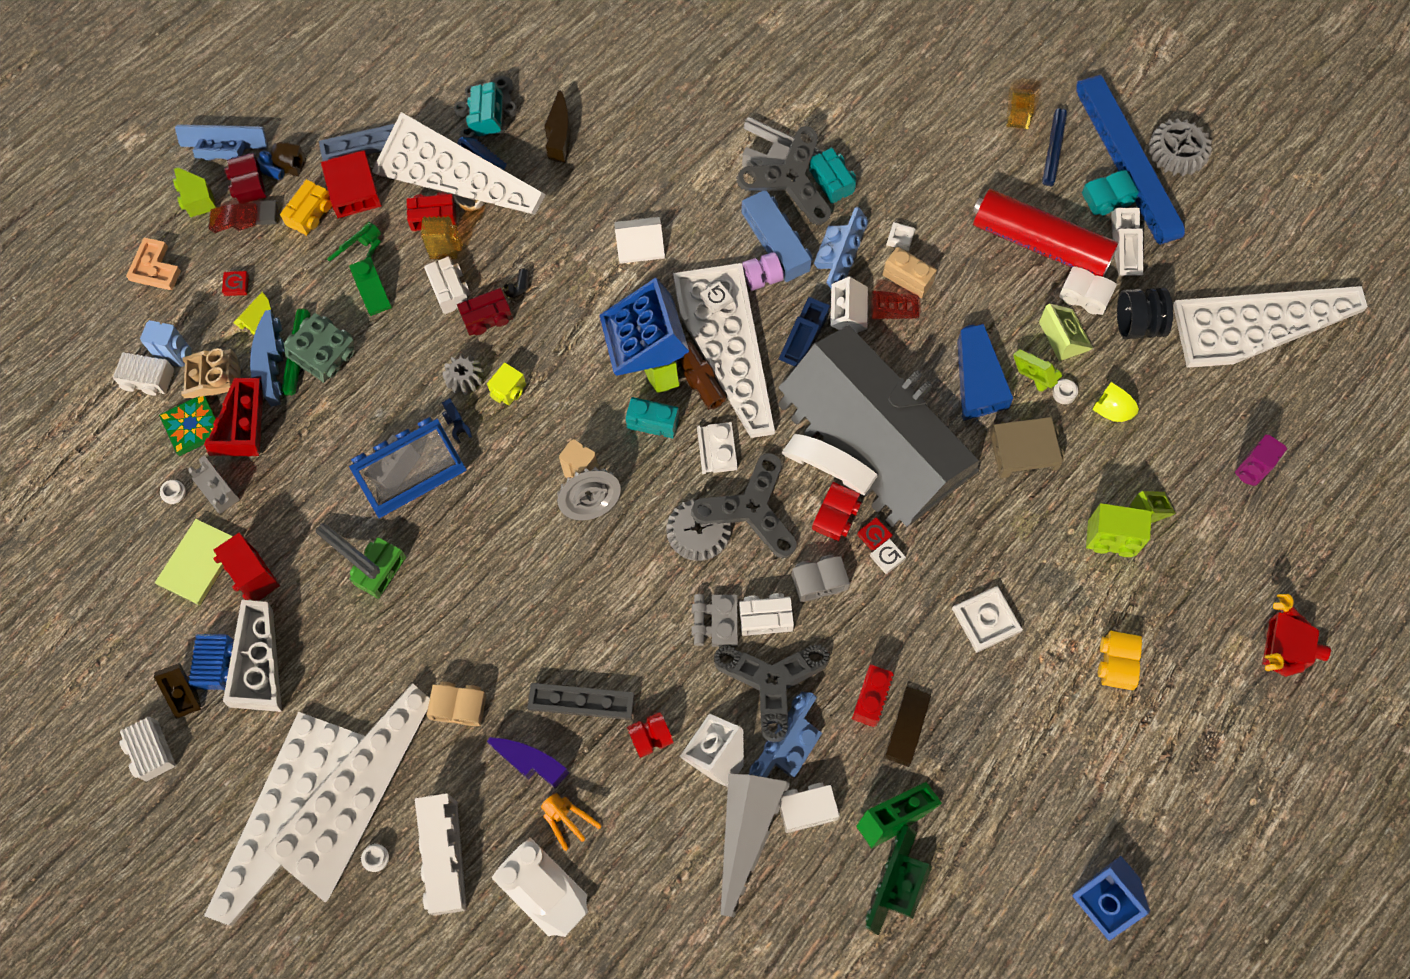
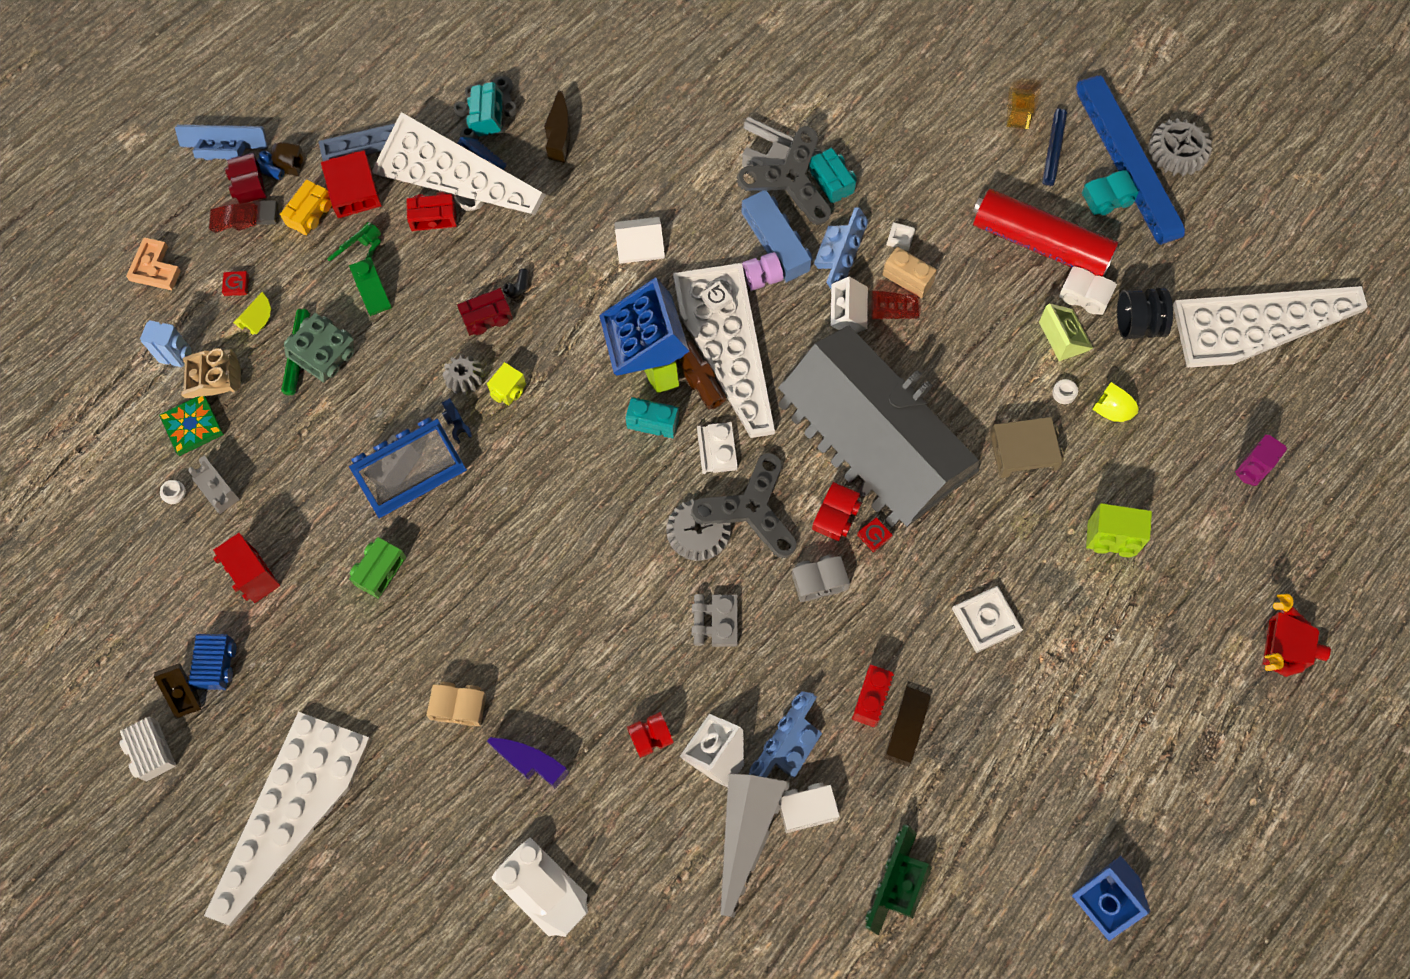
white brick [113,352,174,395] -> none
yellowish green tile [155,519,233,606] -> none
lime slope [173,168,217,217] -> none
red wedge [204,378,263,456] -> none
white wedge [223,600,282,712] -> none
medium blue slope [250,310,285,407] -> none
white wing [264,684,430,902] -> none
dark grey axle [316,523,380,579] -> none
white plate [361,844,389,872] -> none
white wedge [415,794,466,916] -> none
clear yellow brick [421,216,462,259] -> none
white brick [424,257,471,314] -> none
dark grey plate [527,683,635,720] -> none
light orange plant [541,793,602,851] -> none
light grey gear [557,467,621,520] -> none
tan brick [559,439,599,478] -> none
dark grey piece [714,644,829,742] -> none
white brick [739,593,794,636] -> none
dark blue slope [778,297,831,367] -> none
white slope [781,434,878,496] -> none
green slope [856,782,942,849] -> none
white tile [870,539,906,575] -> none
blue slope [957,324,1013,421] -> none
lime plate [1013,349,1062,392] -> none
yellow brick [1098,631,1142,690] -> none
white slope [1111,208,1143,276] -> none
lime slope [1129,491,1176,523] -> none

